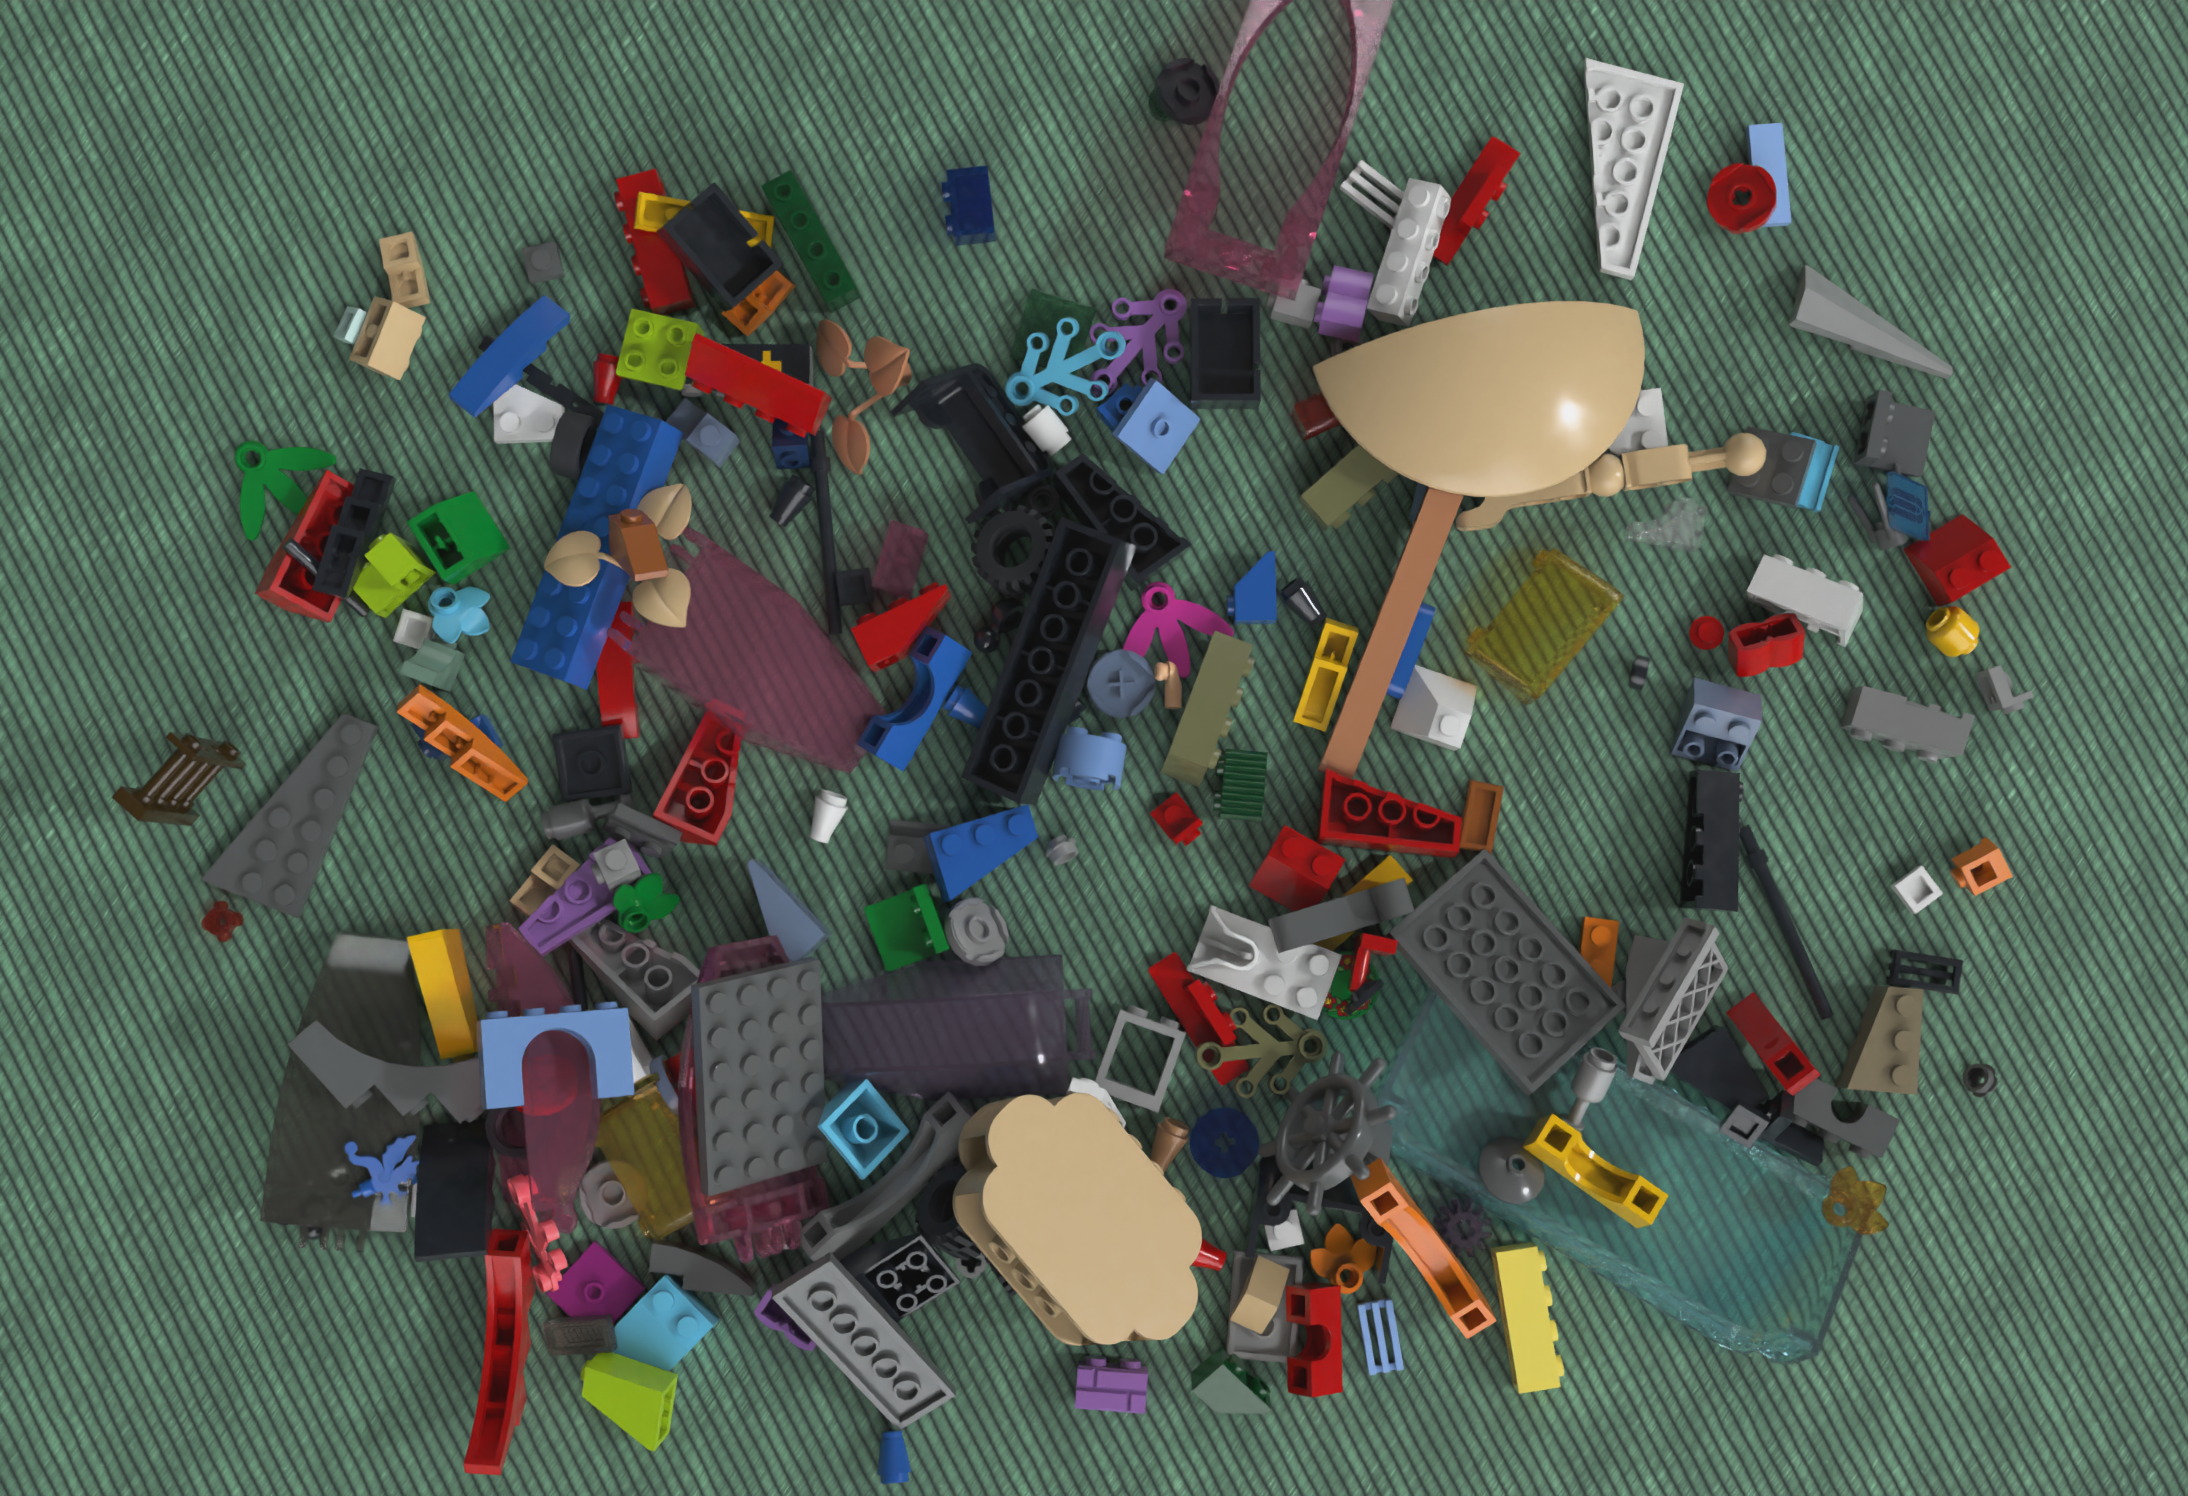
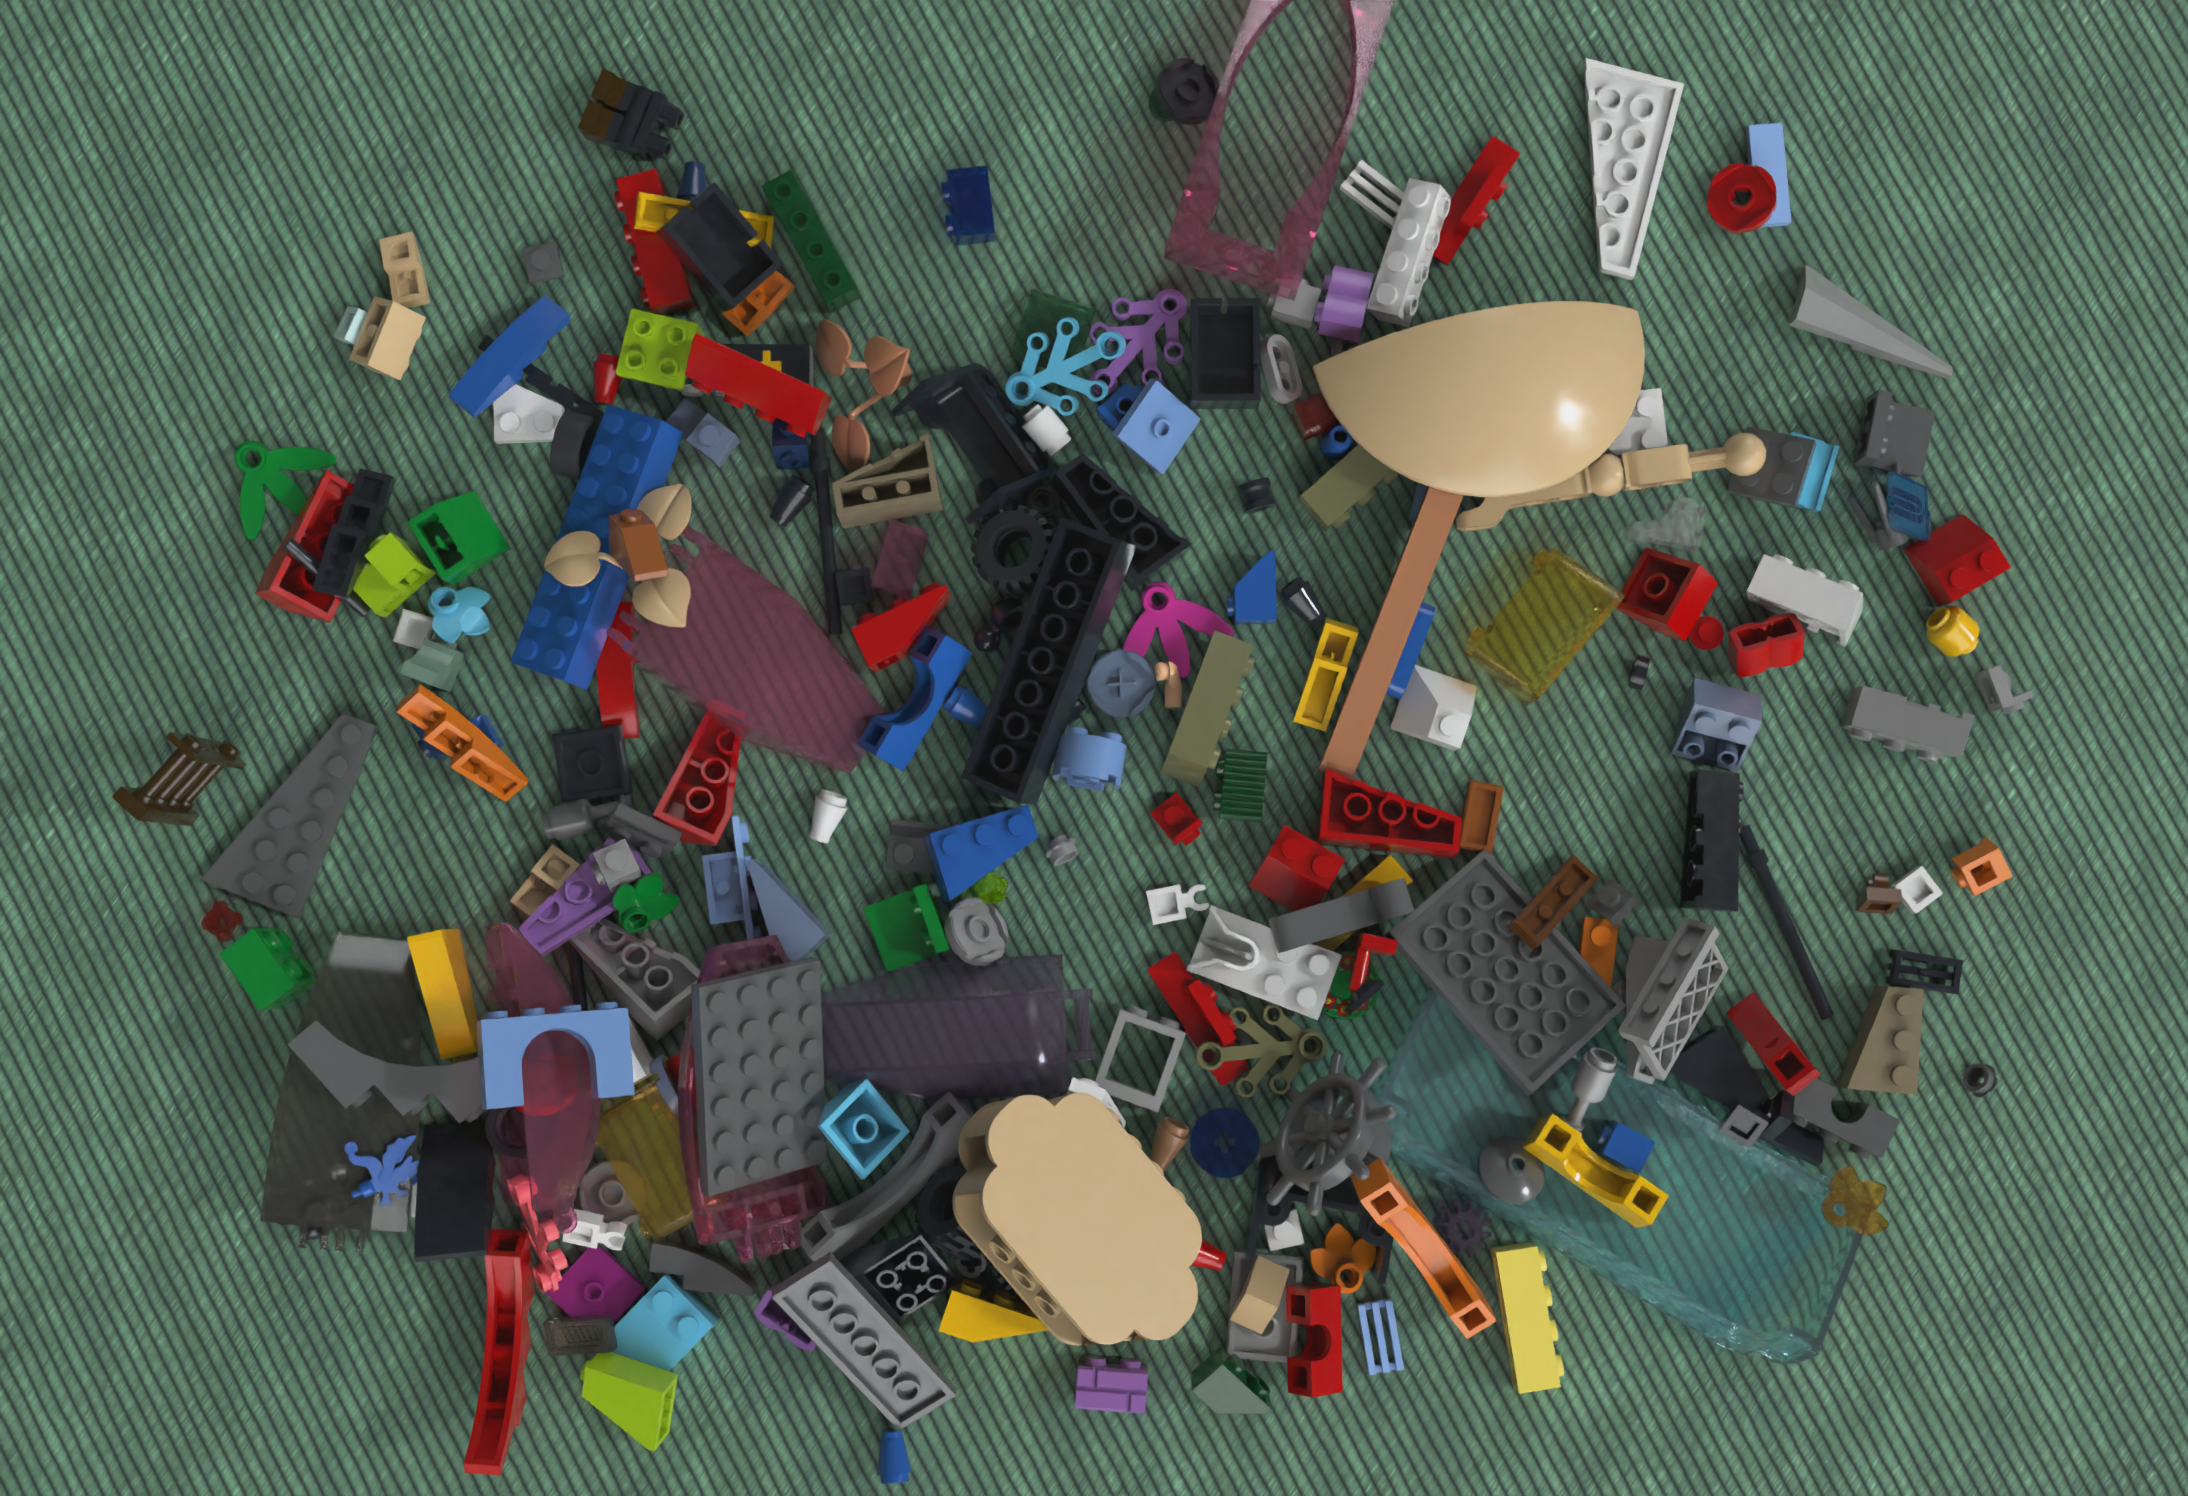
none -> green brick [219,928,316,1011]
none -> white plate [562,1208,627,1250]
none -> black hips [578,68,684,161]
none -> dark blue cone [676,161,707,201]
none -> light blue bracket [702,815,762,954]
none -> dark tan wedge [832,433,943,528]
none -> yellow slope [939,1277,1048,1343]
none -> clear neon green plate [974,873,1008,904]
none -> white plate [1146,884,1209,925]
none -> black wheel [1237,477,1277,514]
none -> light grey plate [1260,334,1302,404]
none -> blue cone [1320,426,1354,460]
none -> reddish brown tile [1508,855,1598,950]
none -> flat silver plate [1587,878,1638,926]
none -> blue brick [1595,1120,1656,1173]
none -> red slope [1613,547,1718,642]
none -> reddish brown tile [1856,874,1902,914]

